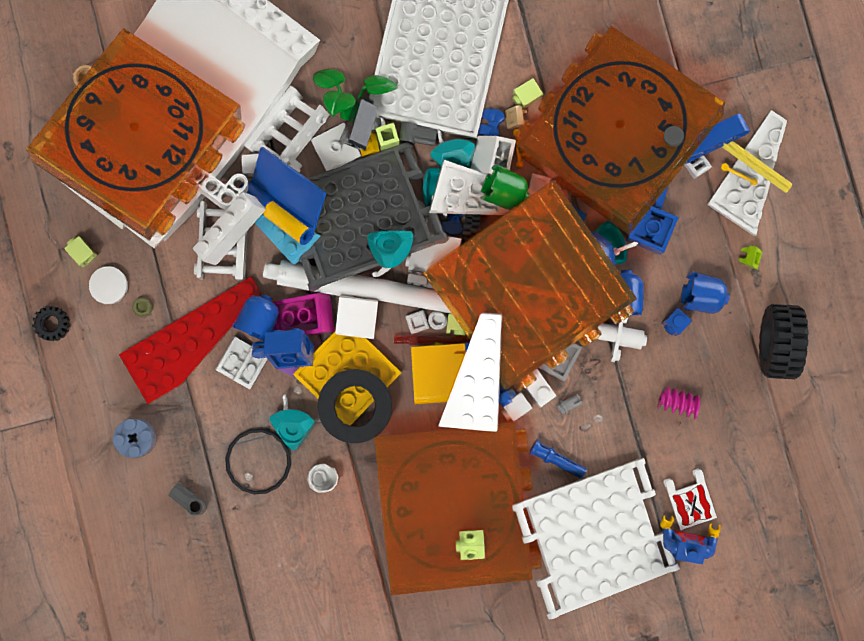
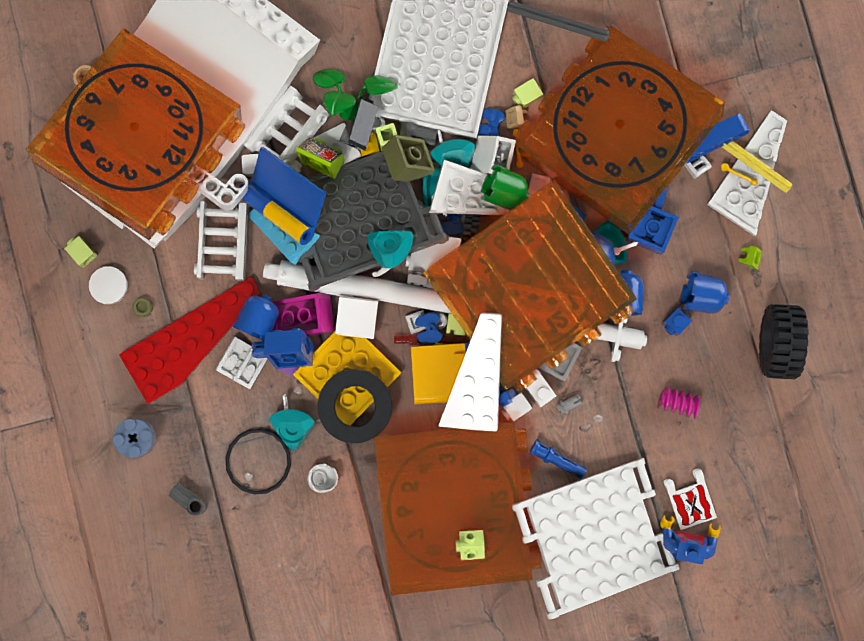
black tyre [32,306,71,341] -> none
white brick [193,192,266,265] -> none
dark grey tile [664,126,684,147] -> none
none -> lime slope [296,137,345,179]
none -> olive slope [382,135,435,182]
none -> blue piece [415,313,443,344]
none -> dark grey axle [507,0,610,42]

